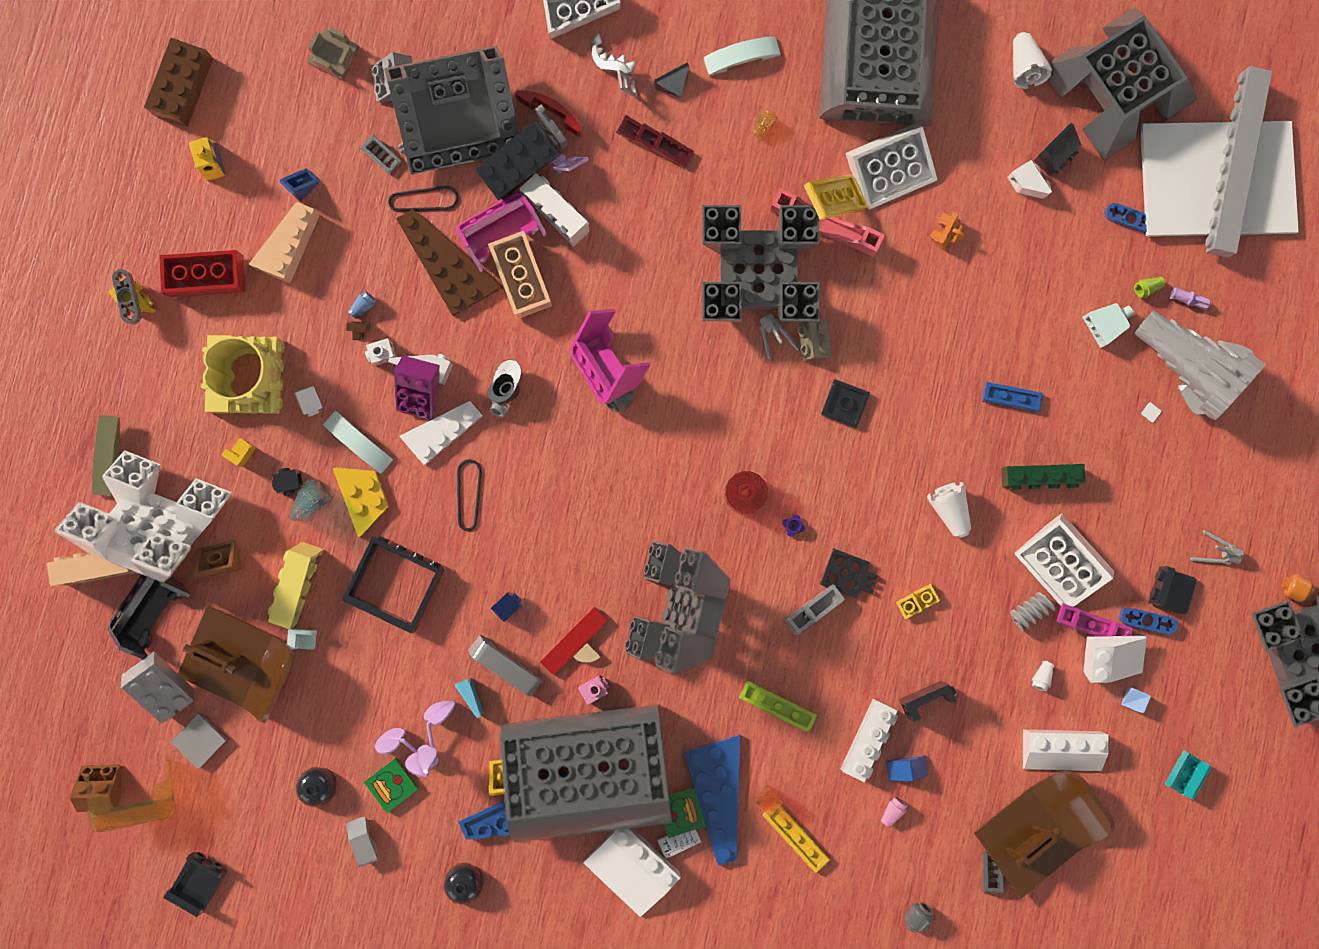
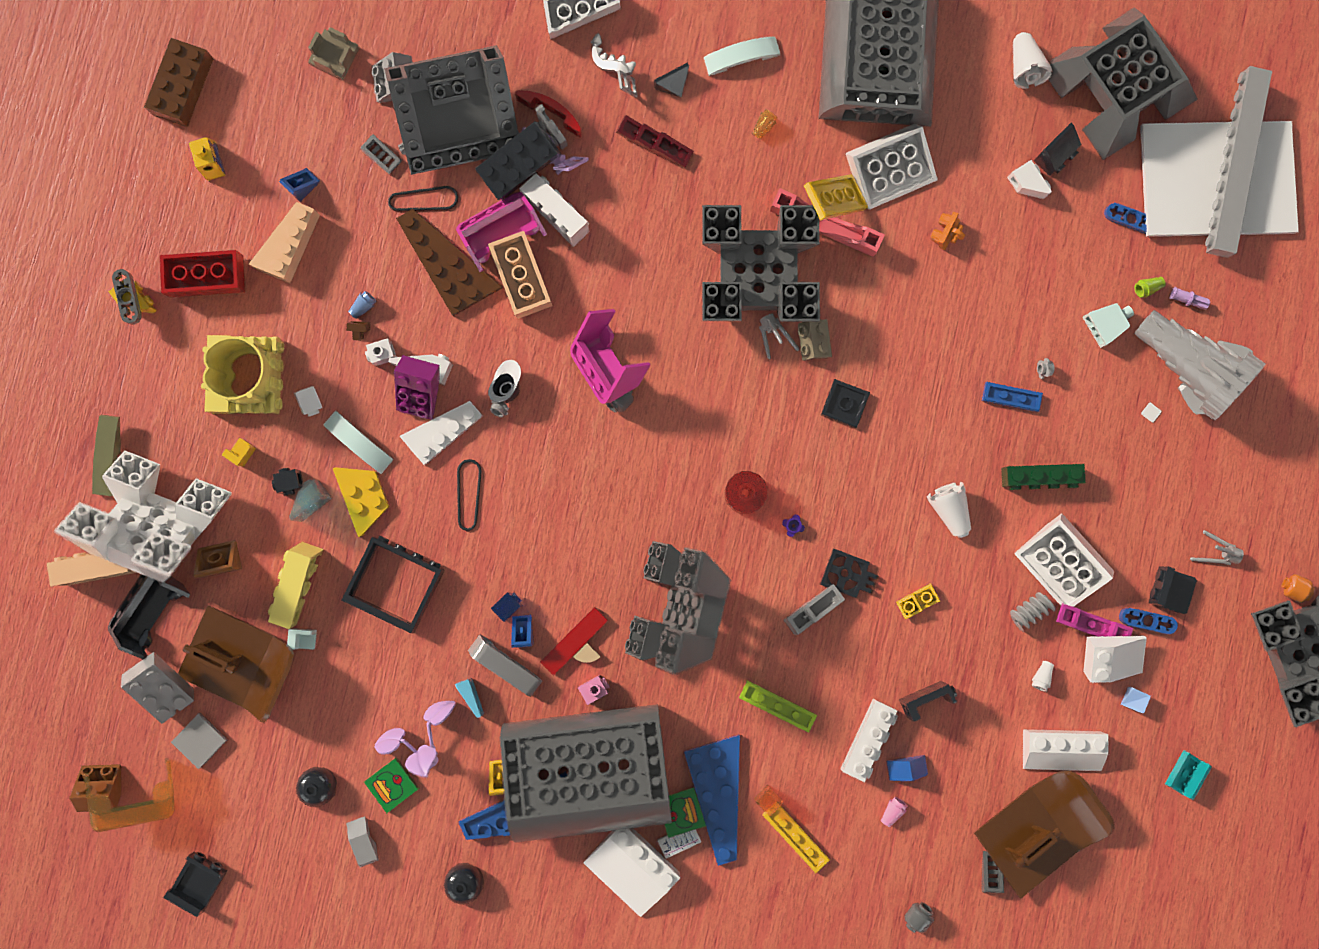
none -> blue slope [511,615,534,648]
none -> light grey plate [1037,358,1054,379]

